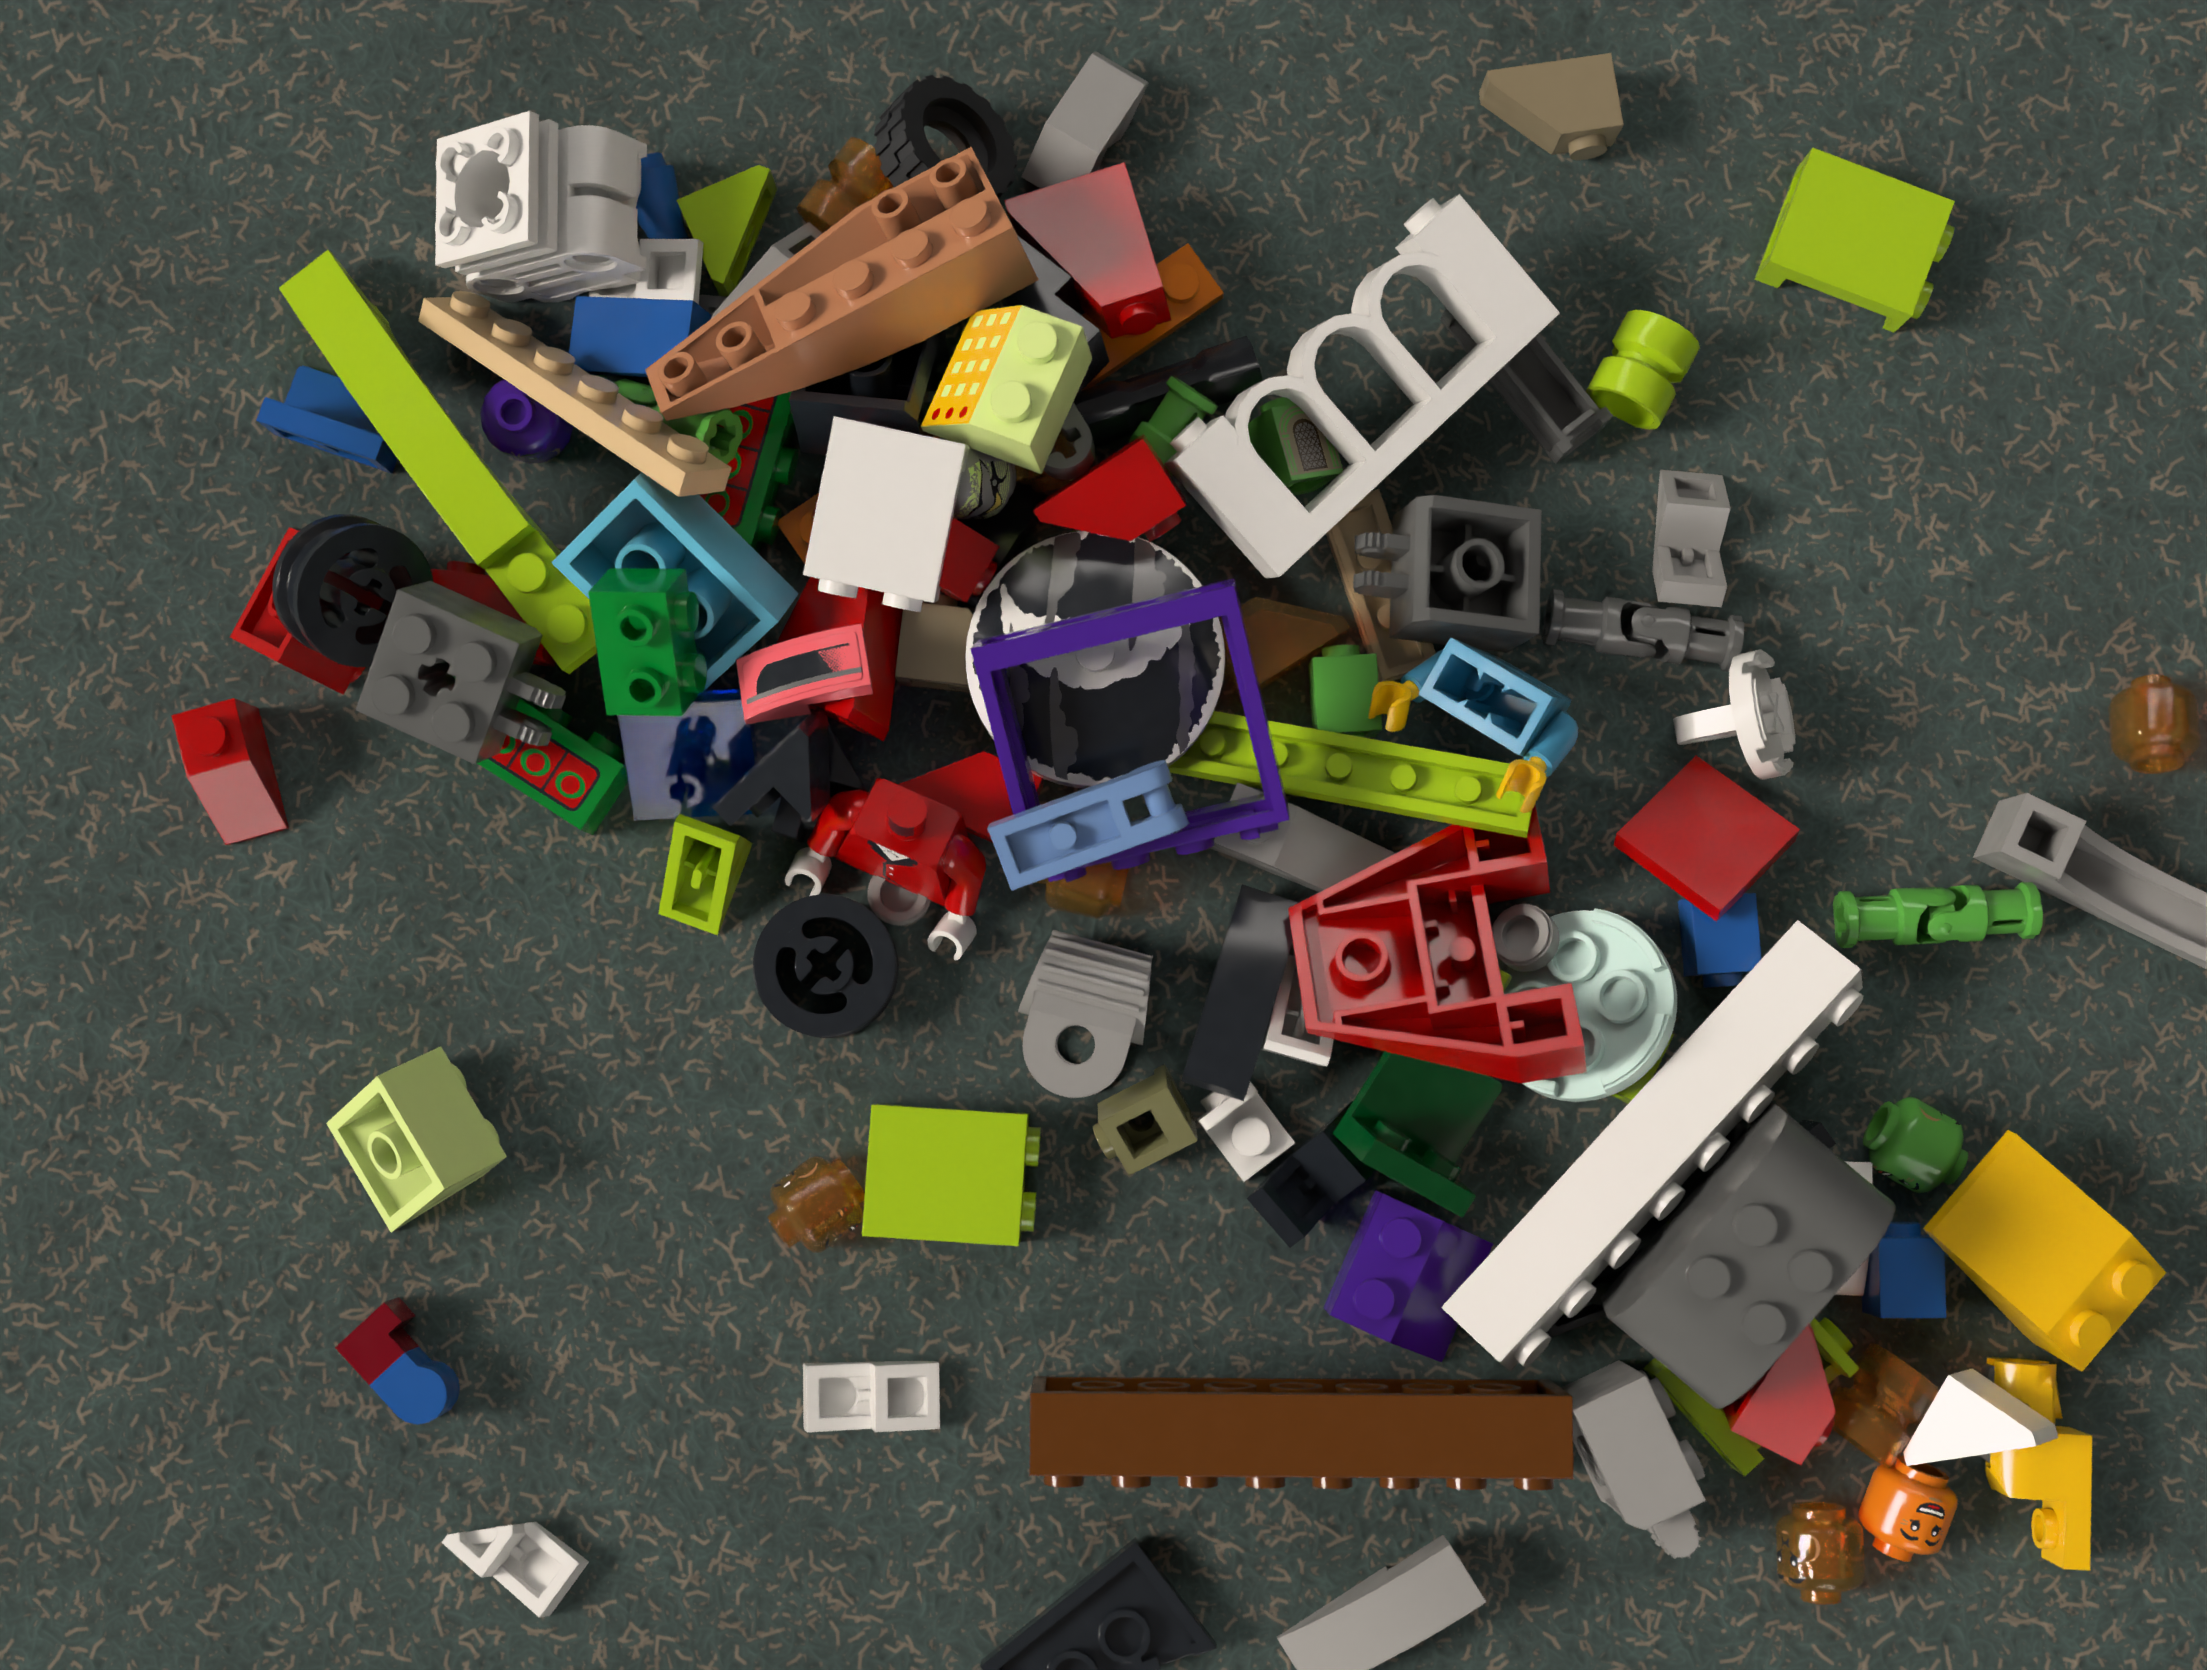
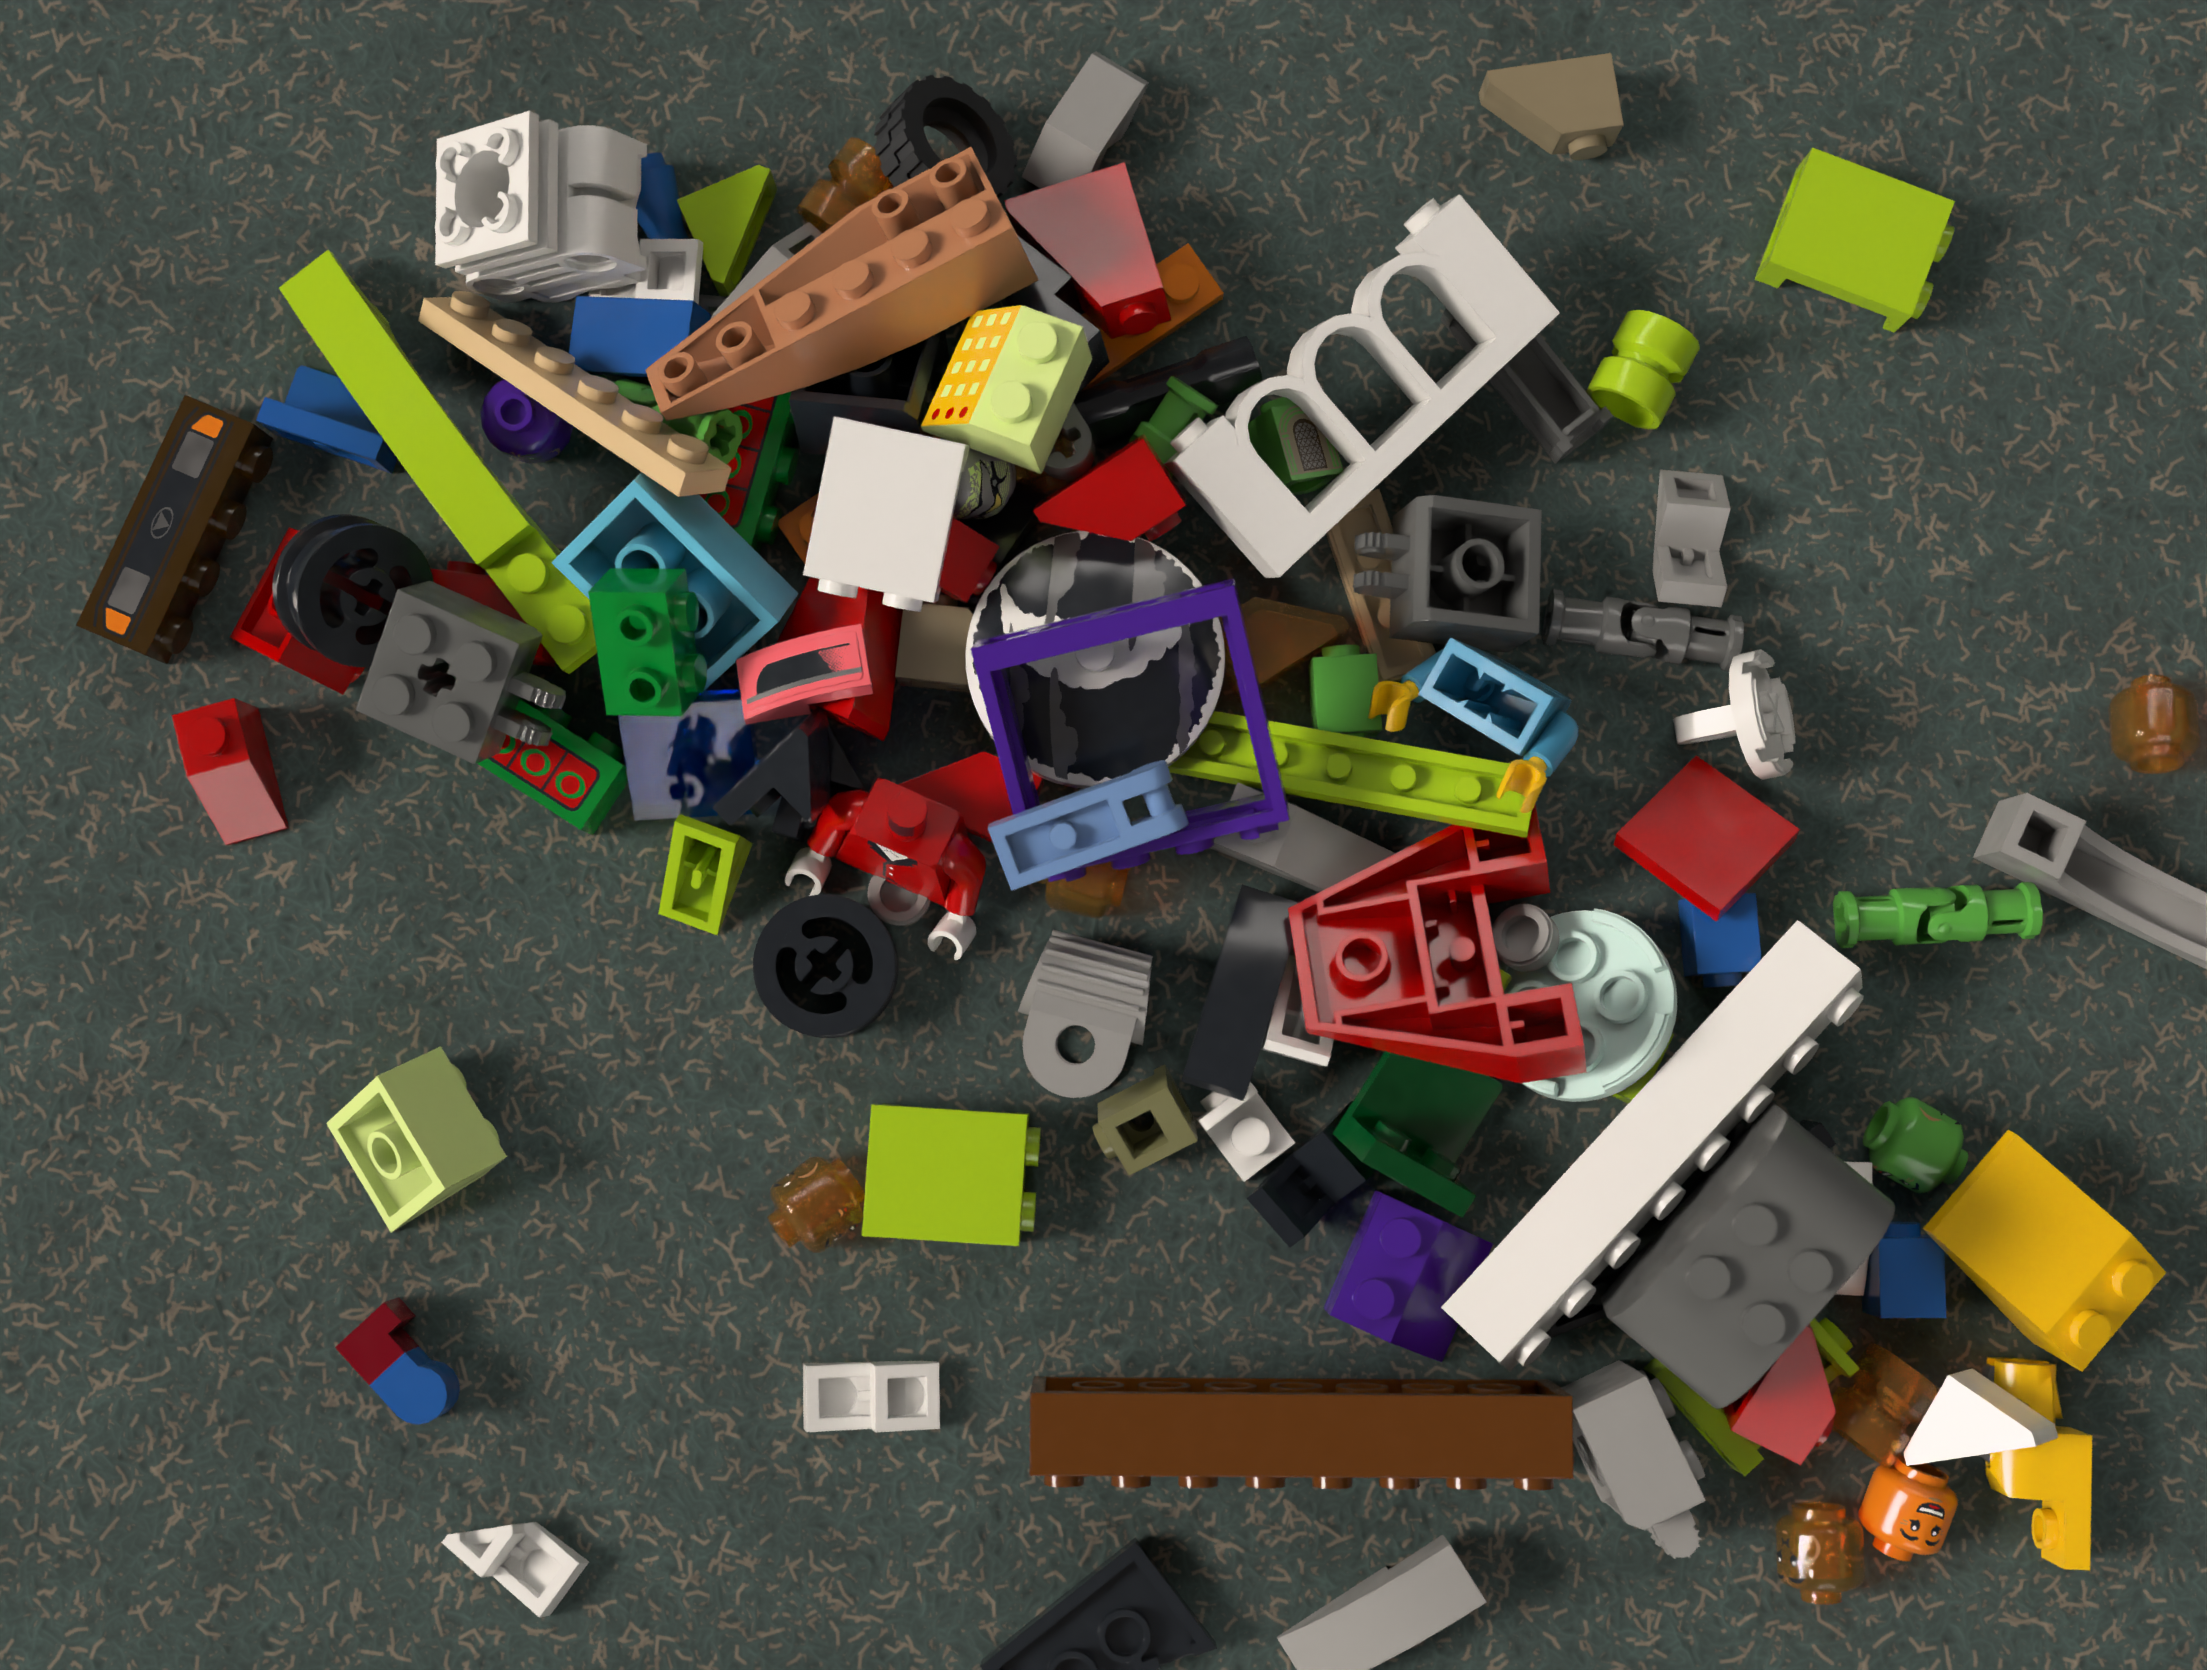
none -> dark brown brick [76,395,273,664]

